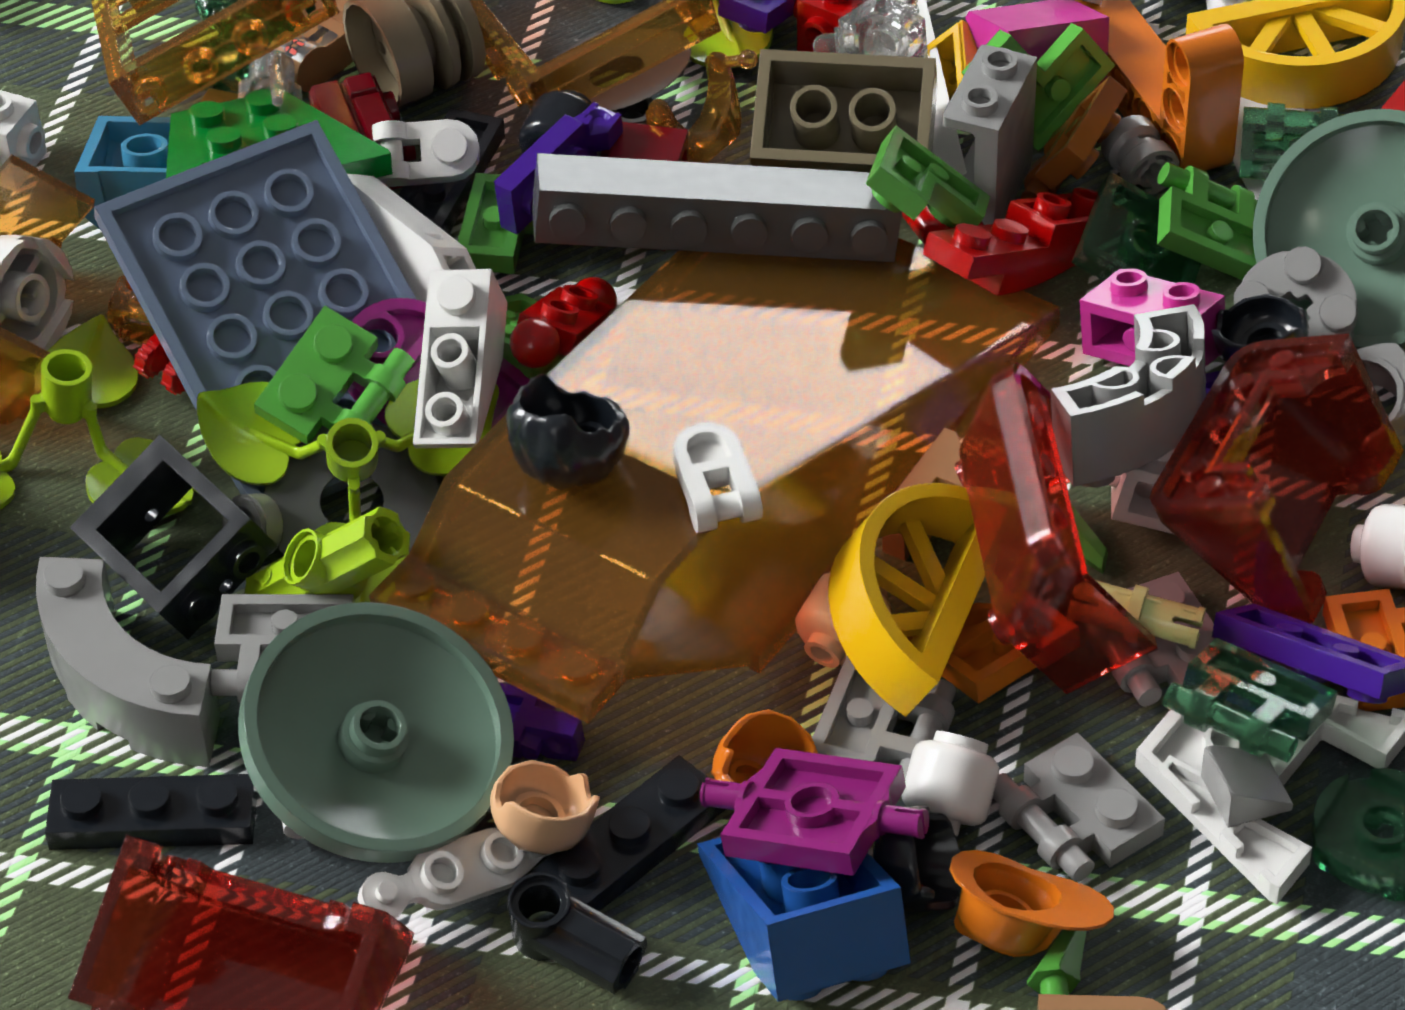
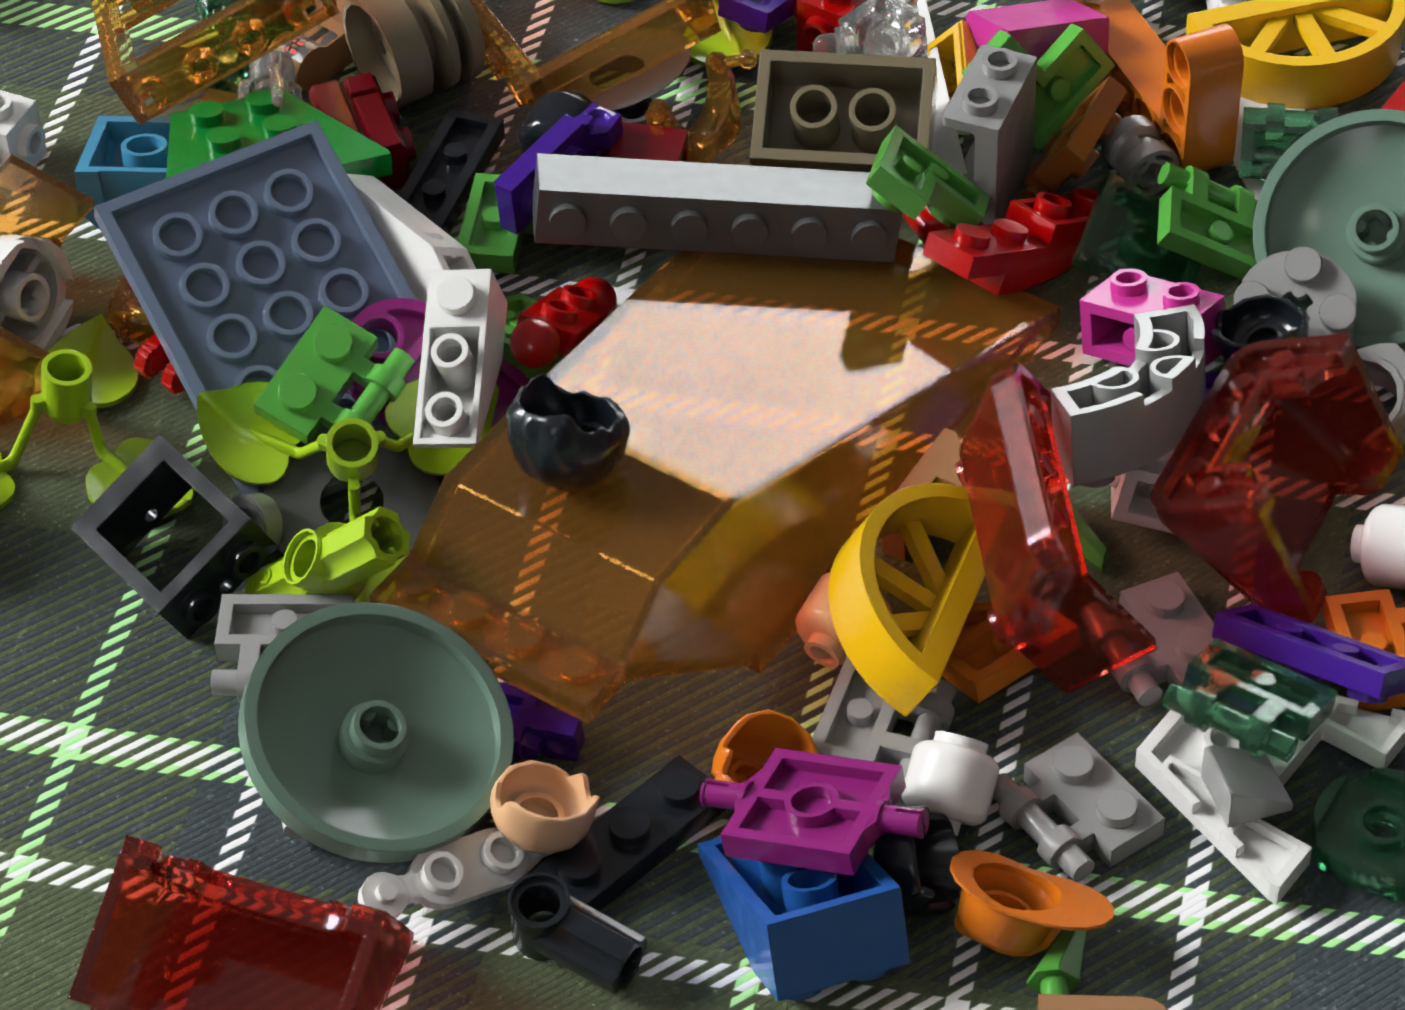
light grey brick [36,557,221,767] -> none
black plate [45,774,258,850] -> none
white plate [372,119,480,187] -> none
white plate [673,422,763,533] -> none
yellowish green pin [1066,574,1206,649] -> none

